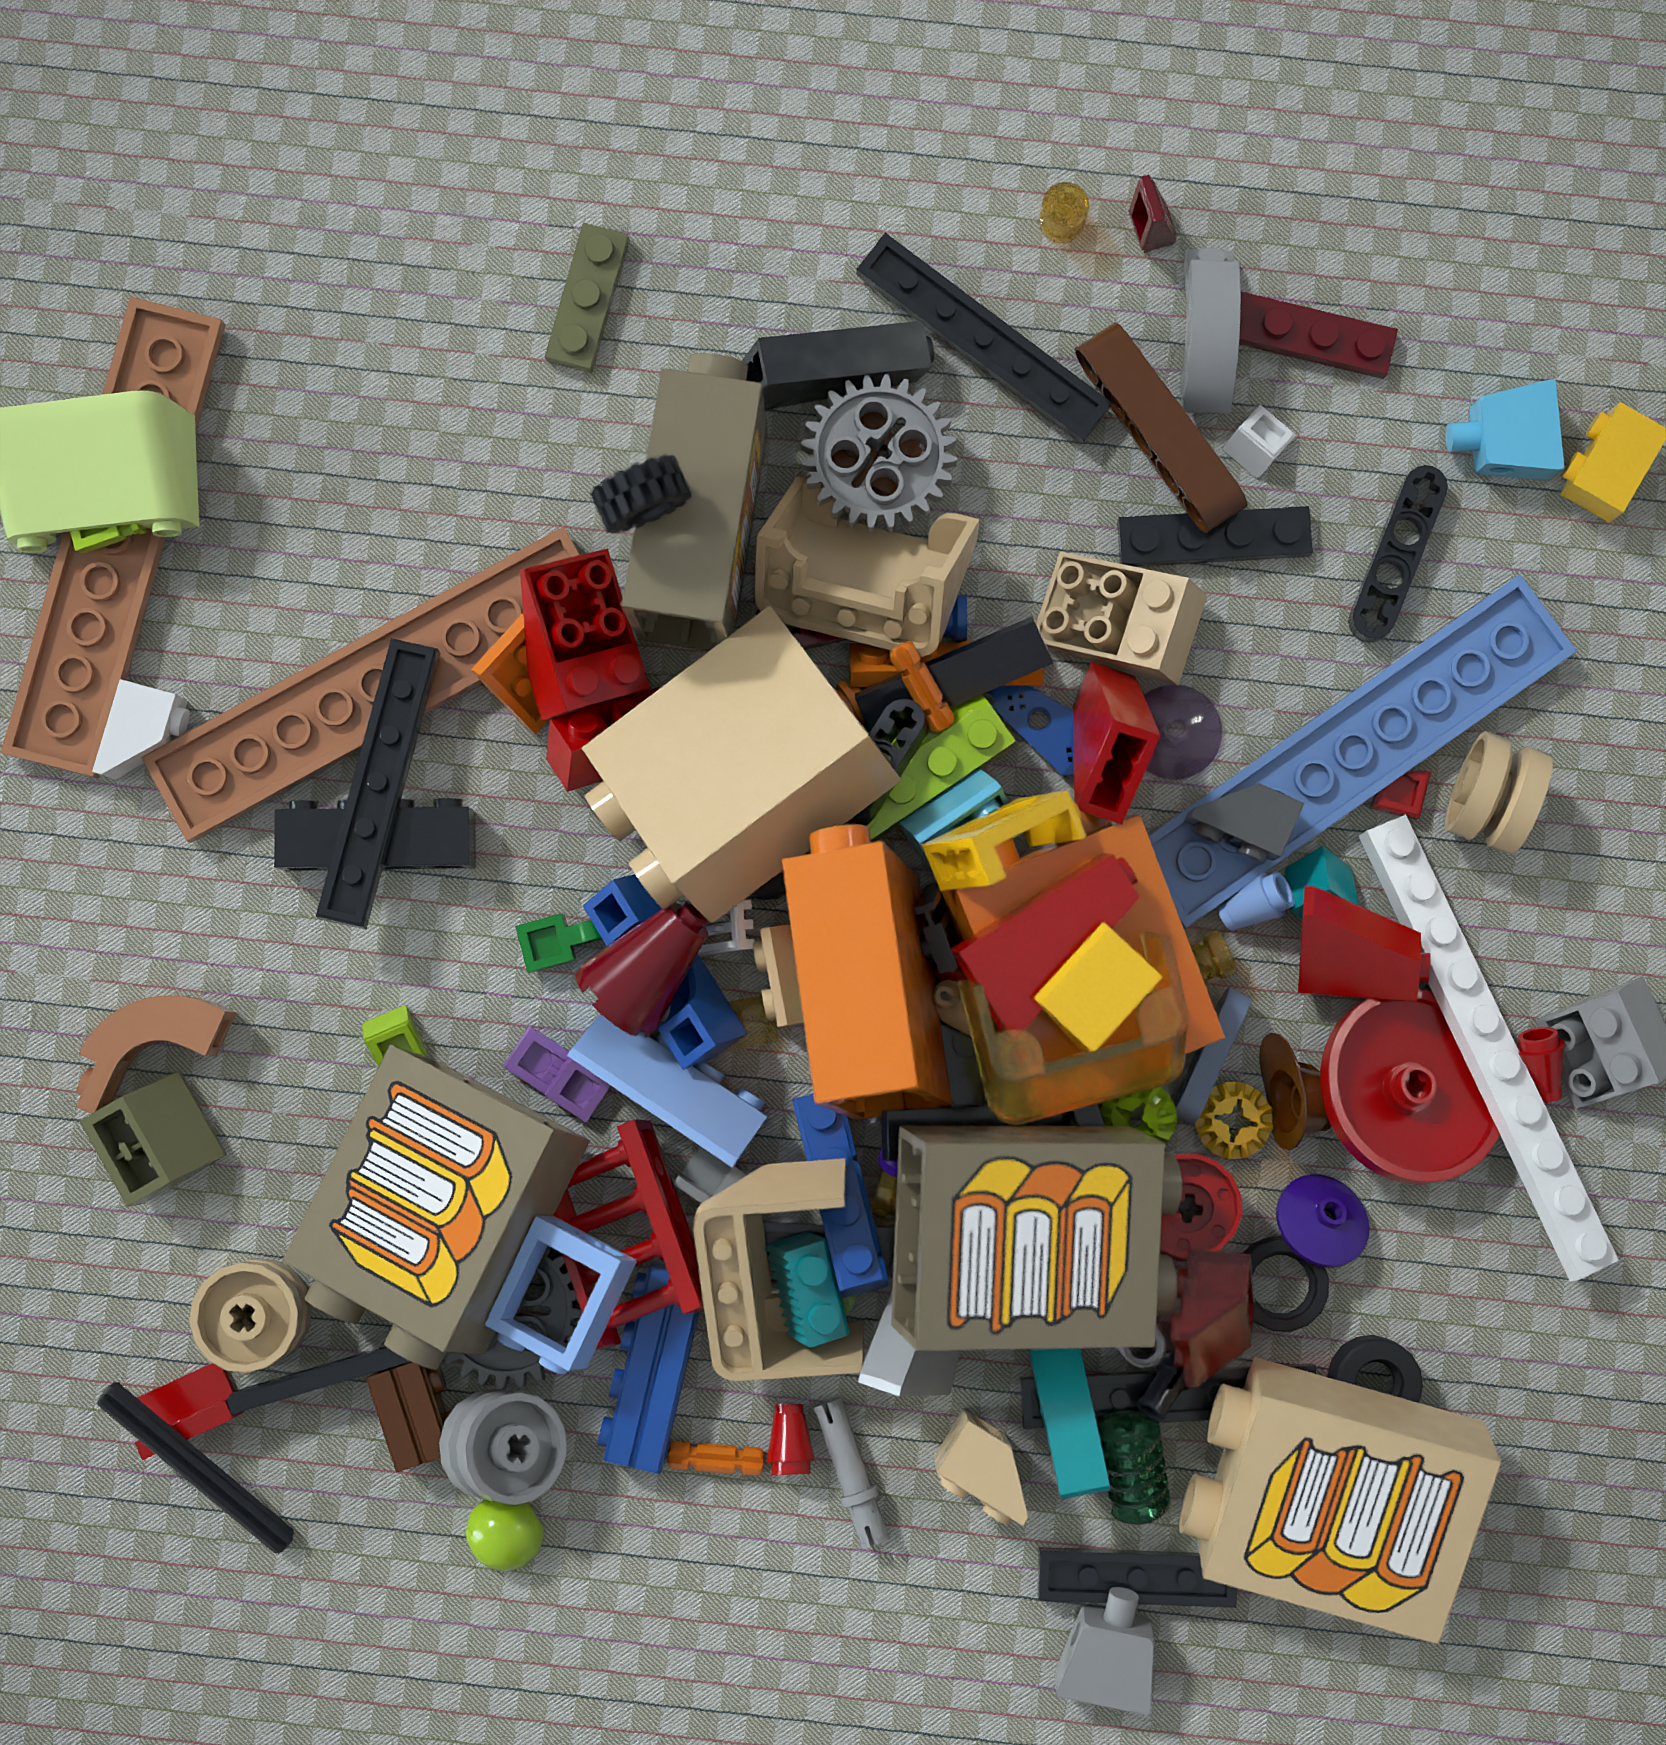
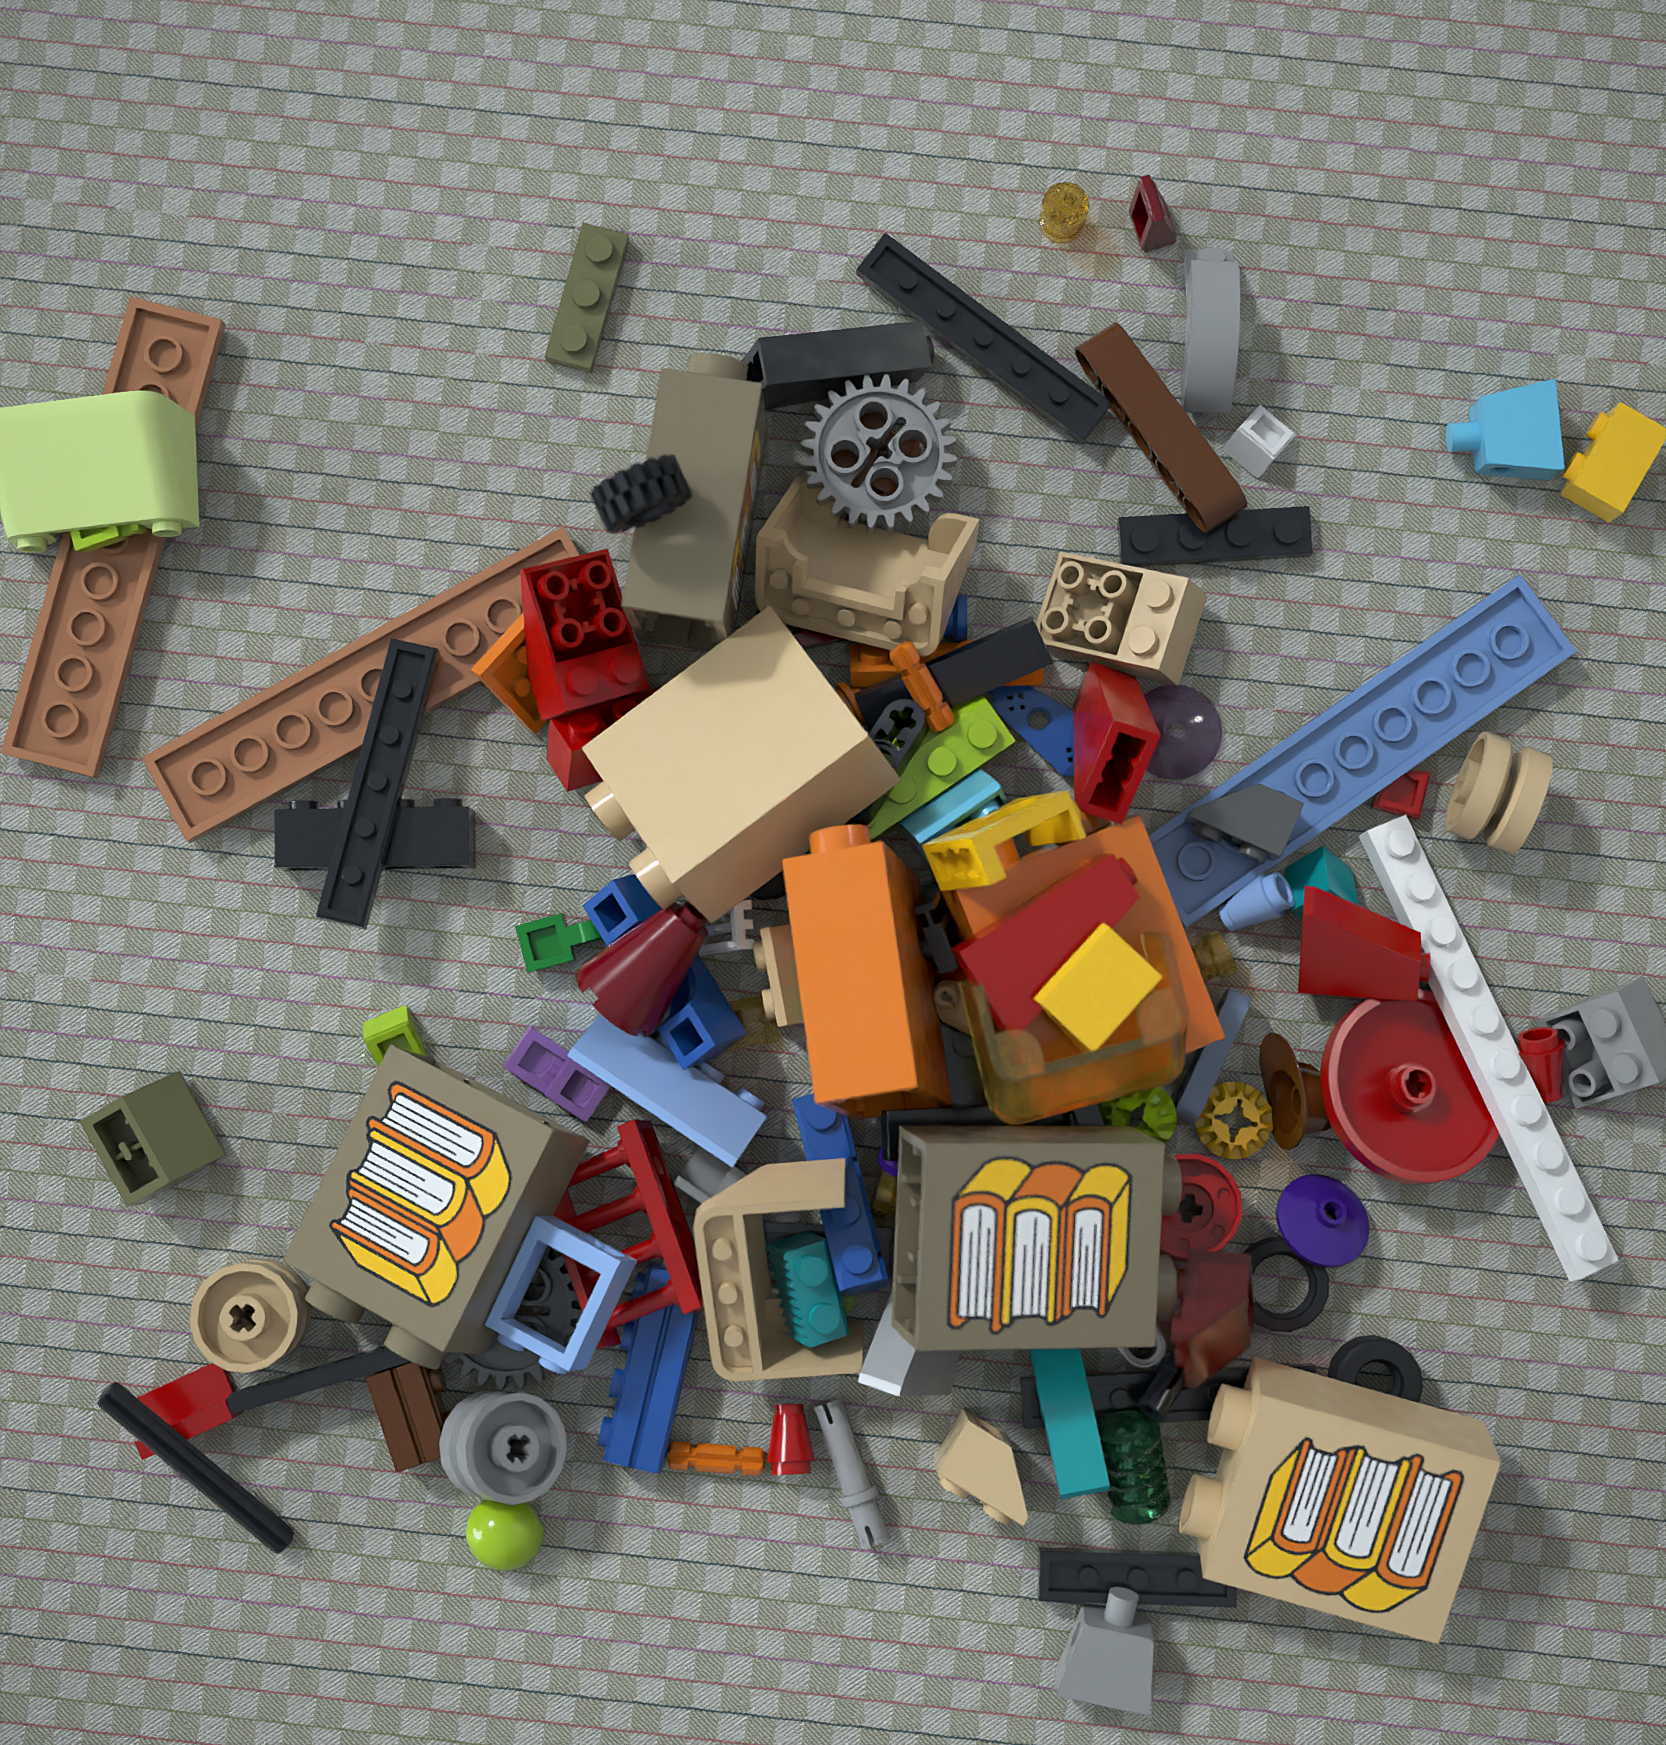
nougat arch [76,995,237,1114] -> none
white slope [92,679,189,780] -> none
dark red plate [1239,291,1398,379] -> none
black beam [1348,465,1448,643] -> none

